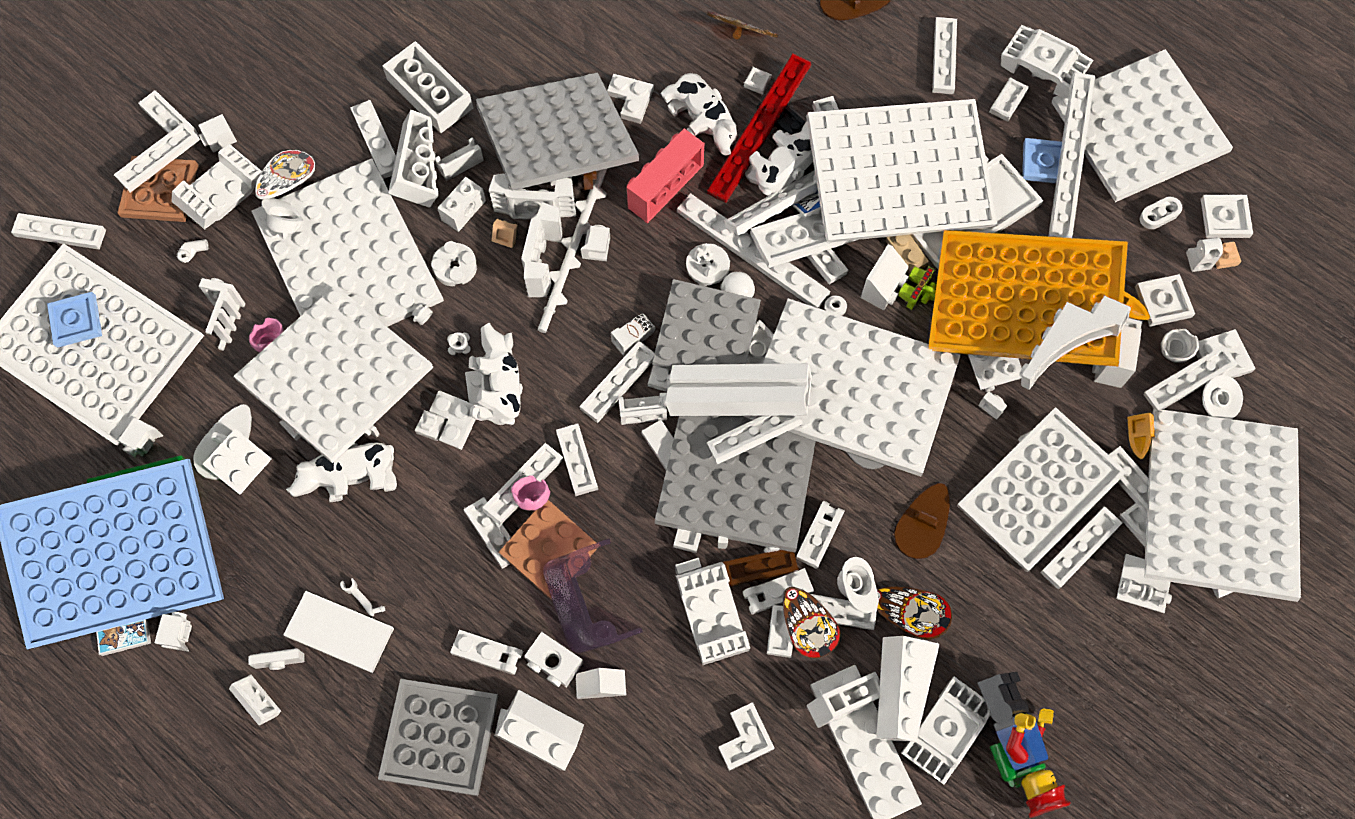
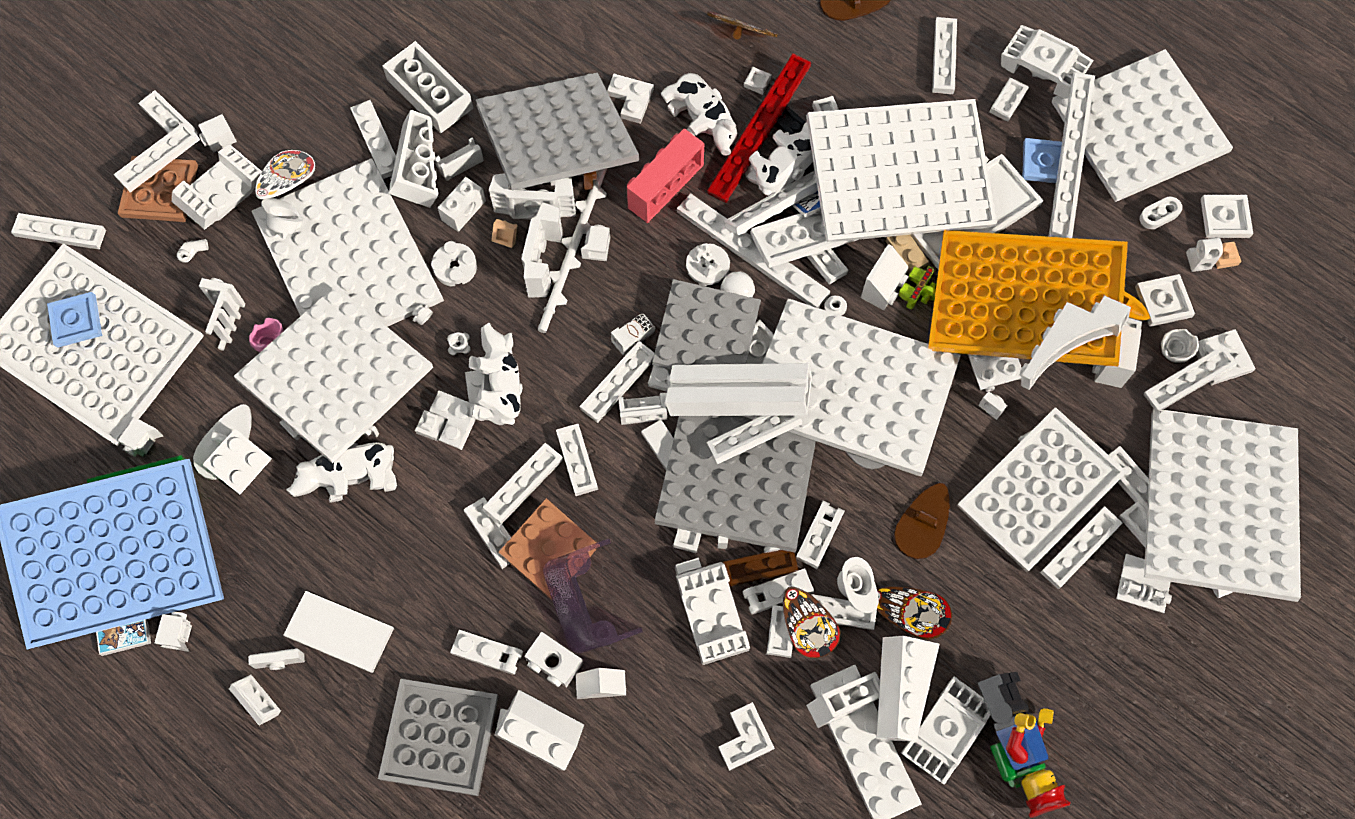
white piece [340,578,385,616] -> none
bright pink hair [511,475,550,510] -> none
light orange plate [1127,413,1155,459] -> none
white dish [1202,375,1243,419] -> none

